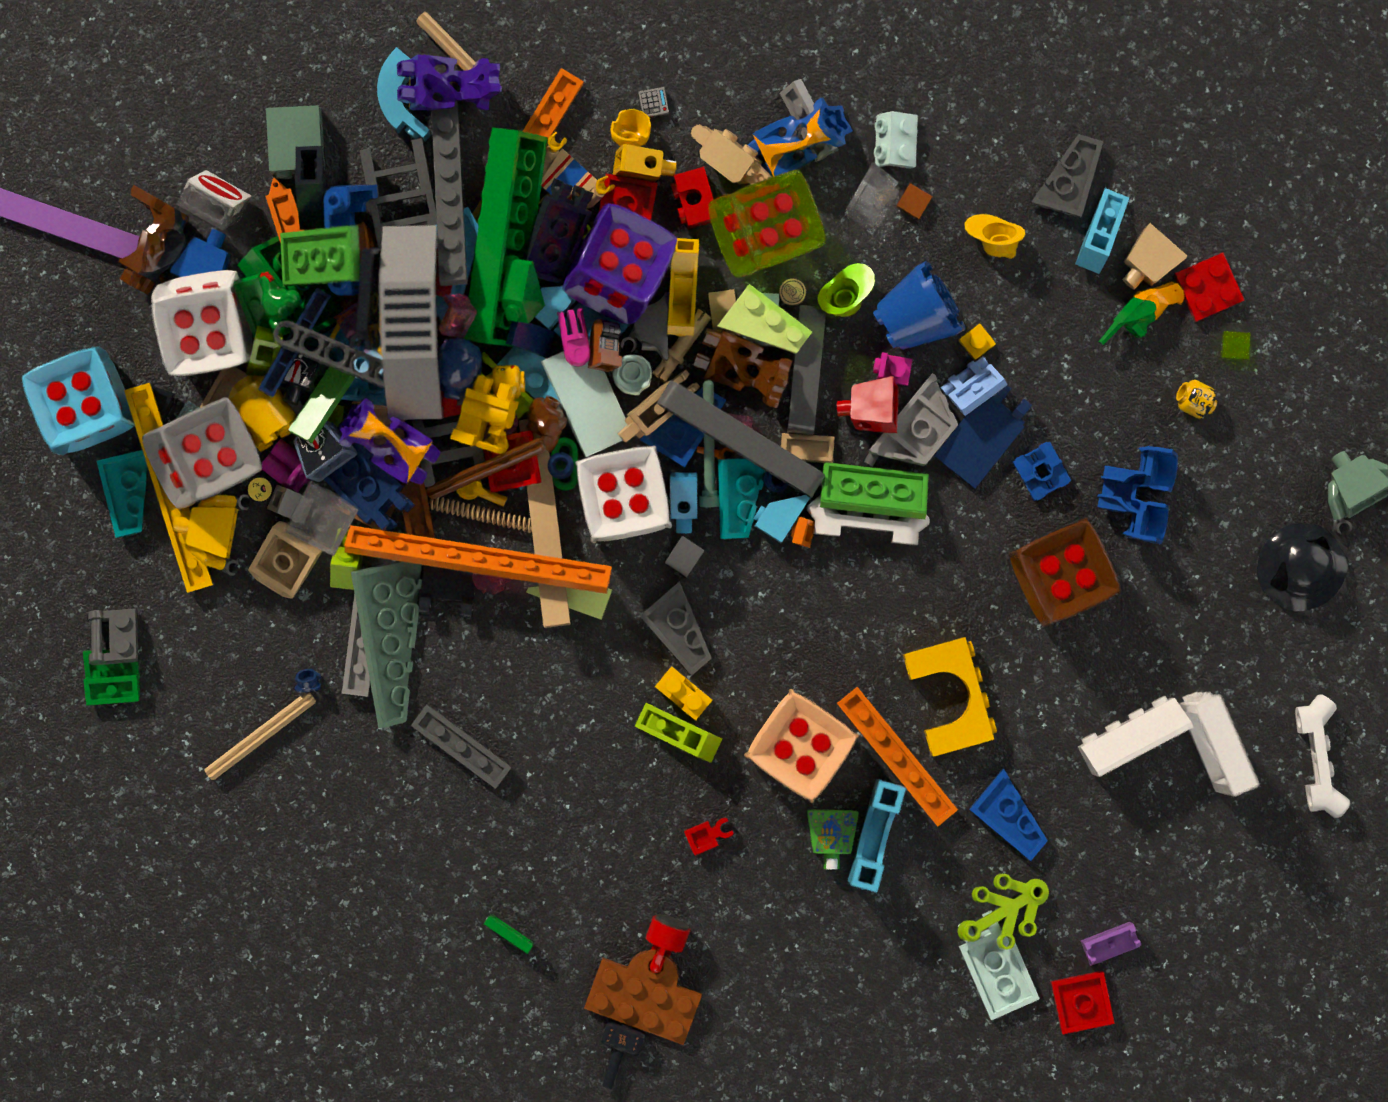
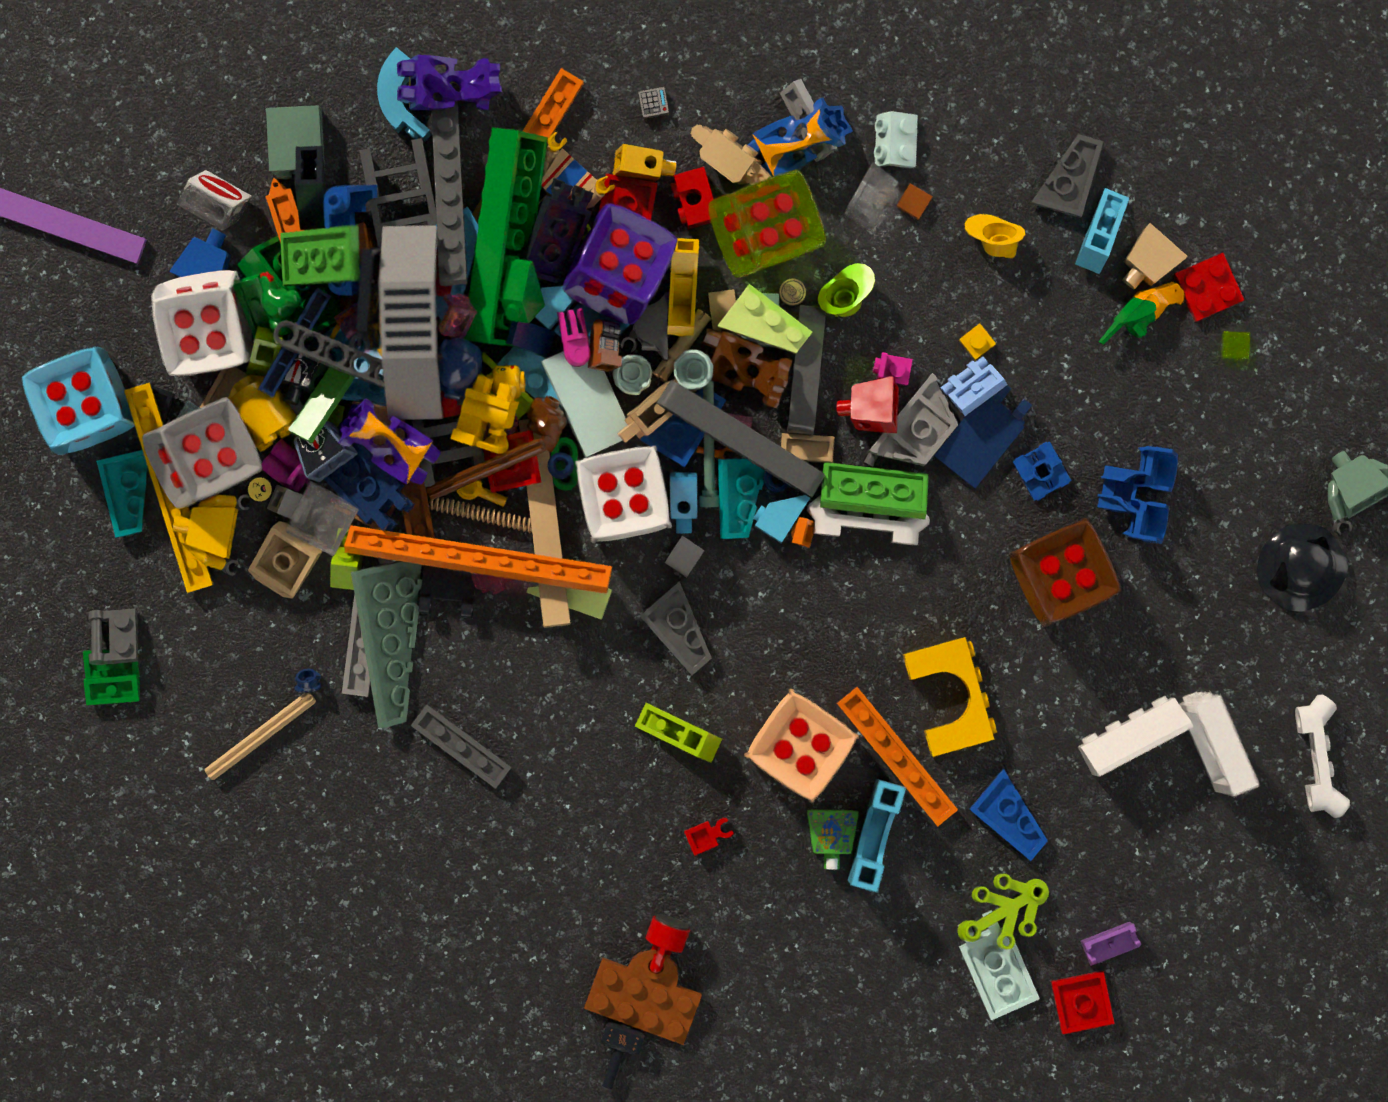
reddish brown hips [119,185,190,295] -> none
tan axle [416,12,476,71] -> none
green tile [484,914,534,954] -> none
yellow hair [610,109,651,147] -> none
yellow brick [655,666,712,720] -> none
blue cone [873,261,965,350] -> none
yellow head [1176,380,1217,419] -> none
none -> light aqua hair [674,350,713,390]

